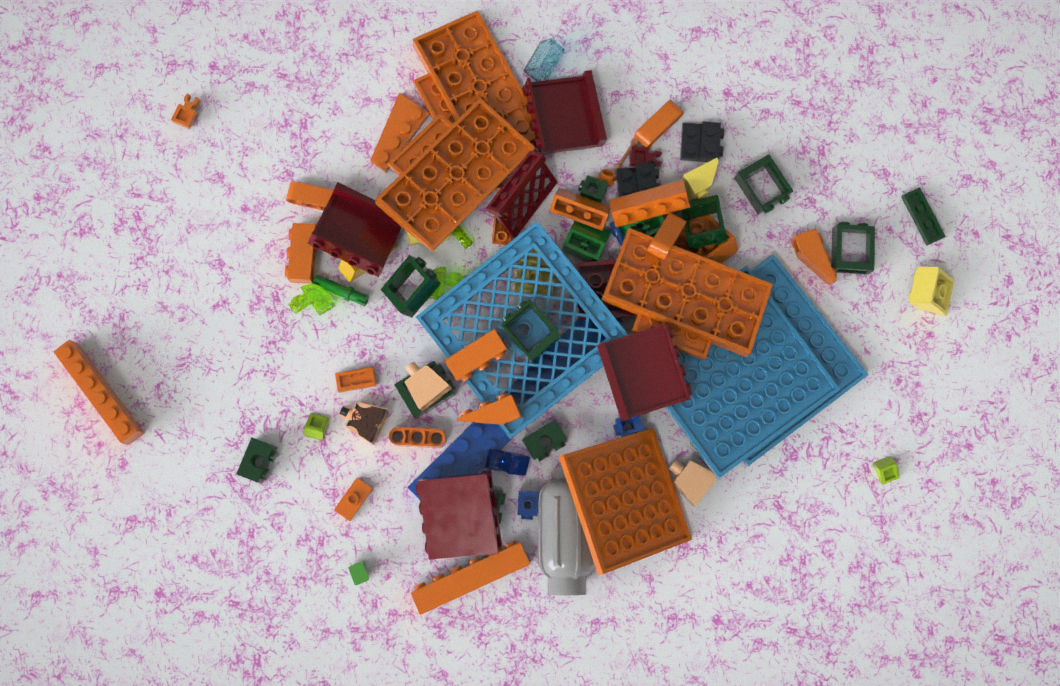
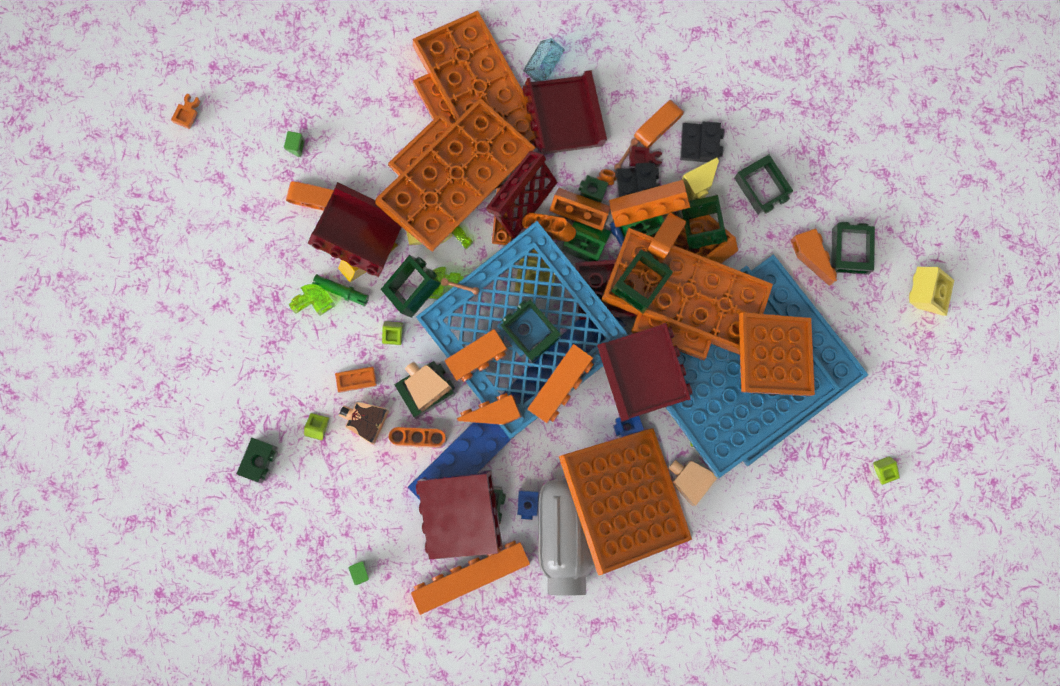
orange brick [53,340,144,445] -> none
orange brick [285,223,317,284] -> none
orange plate [334,478,373,521] -> none
orange wing [370,93,430,173] -> none
clear blue slope [485,449,530,476] -> none
dark green brick [522,419,567,462] -> none
dark green plate [901,188,946,246] -> none
none -> bright green slope [284,131,305,157]
none -> lime slope [382,321,403,345]
none -> nougat hinge [441,278,479,295]
none -> orange beam [522,213,576,242]
none -> orange brick [528,344,594,423]
none -> dark green window [612,249,673,314]
none -> orange plate [739,312,815,396]

